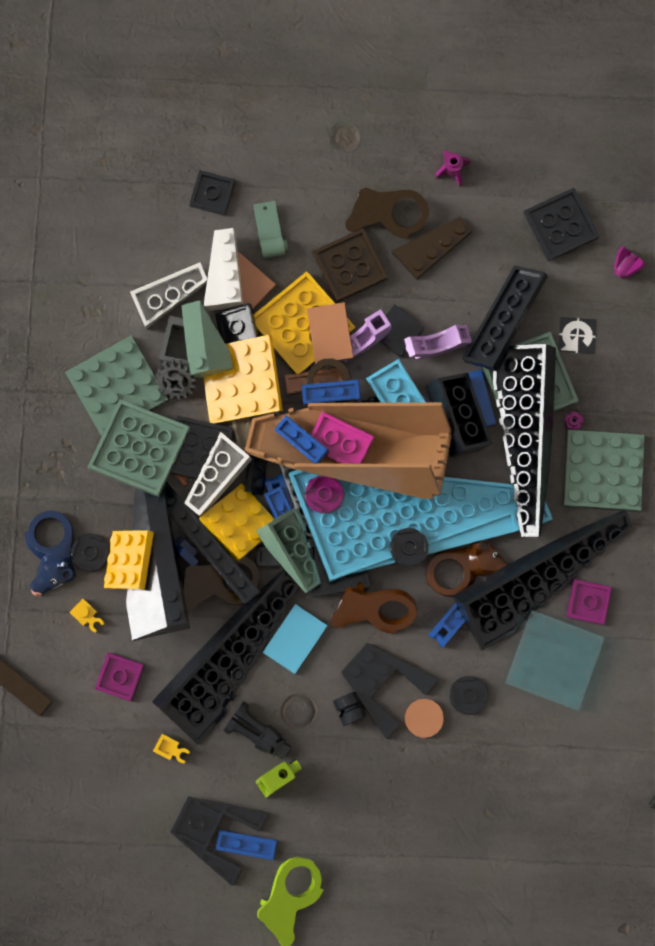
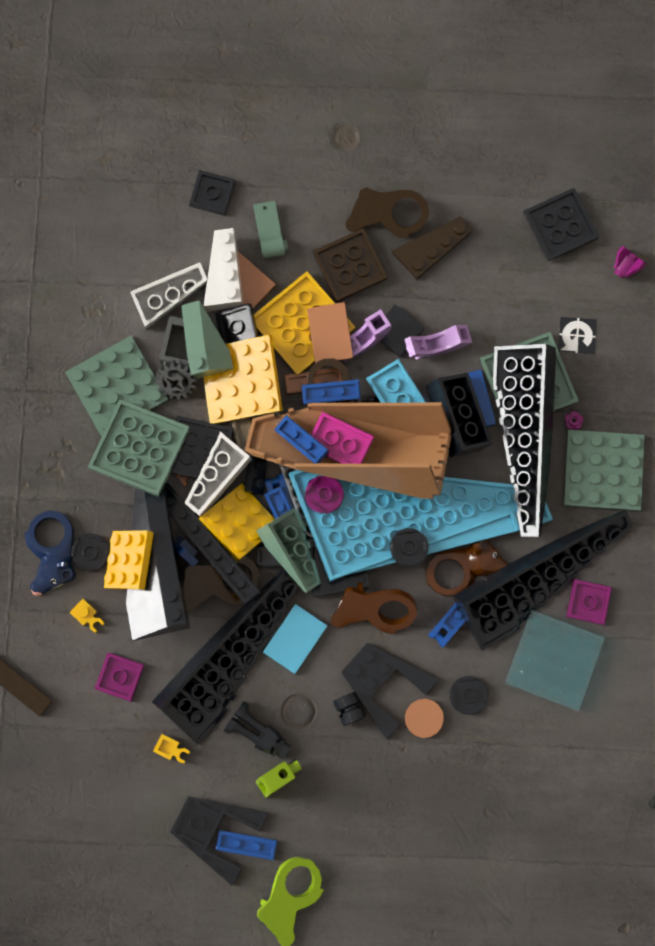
magenta brick [435,150,470,186] -> none
black plate [462,265,548,371] -> none

